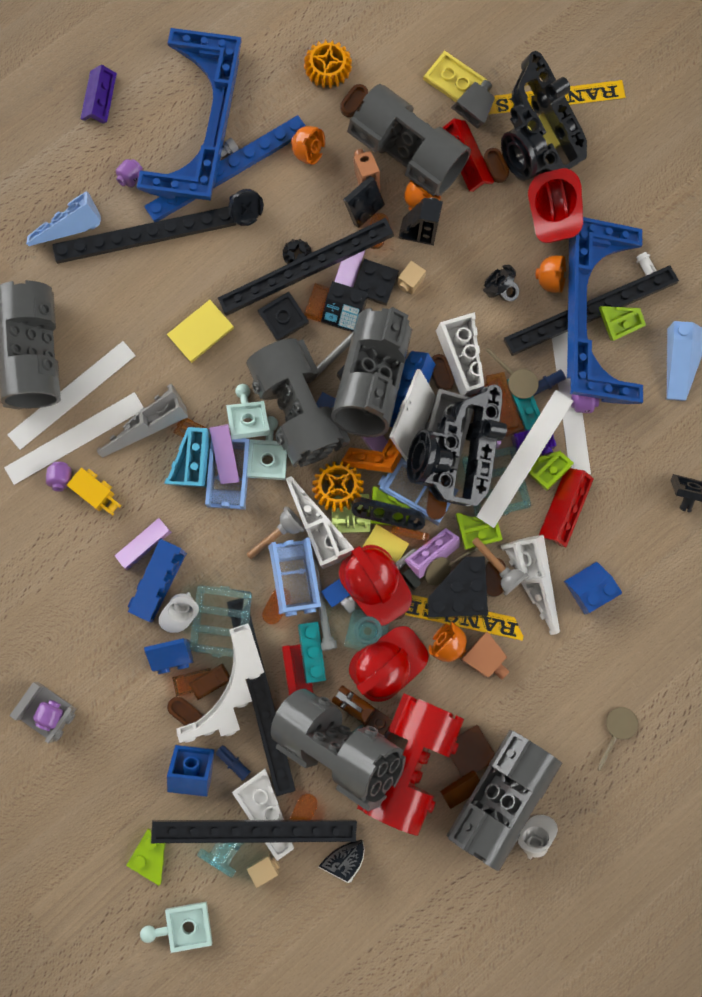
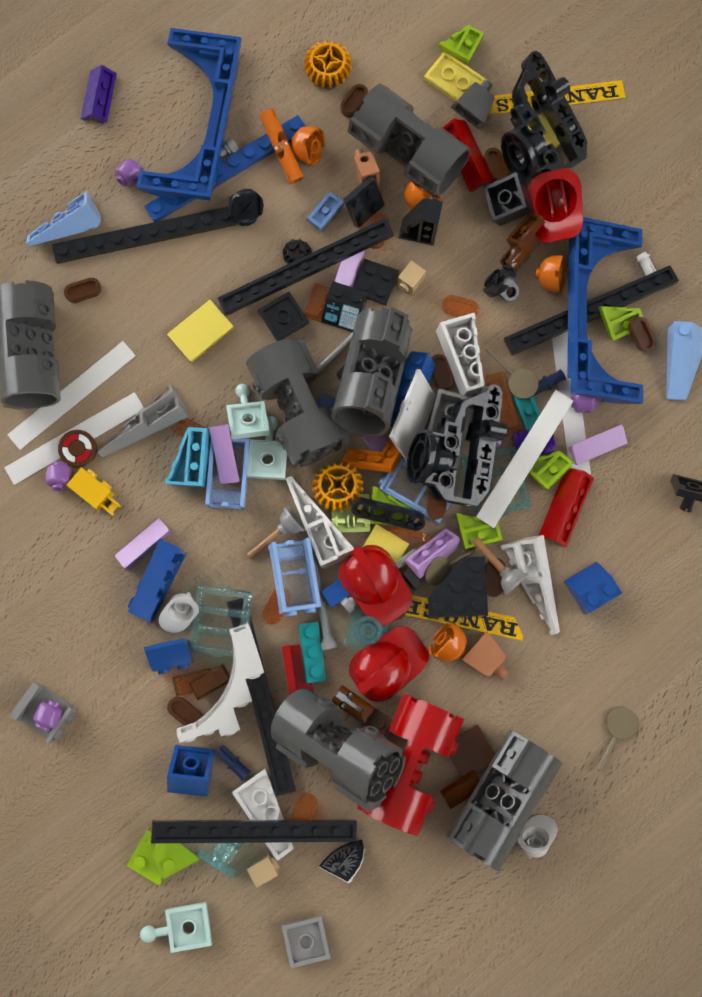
none -> tile [58,430,97,468]
none -> reddish brown tile [64,278,102,303]
none -> lime wing [146,838,199,879]
none -> orange piece [259,108,304,185]
none -> light grey plate [281,915,331,968]
none -> medium blue plate [307,191,344,231]
none -> lime wing [438,25,484,64]
none -> clear orange tile [442,295,479,317]
none -> black brick [483,172,534,226]
none -> reddish brown plate [500,213,545,271]
none -> lavender slope [568,424,627,465]
none -> reddish brown tile [628,317,657,352]

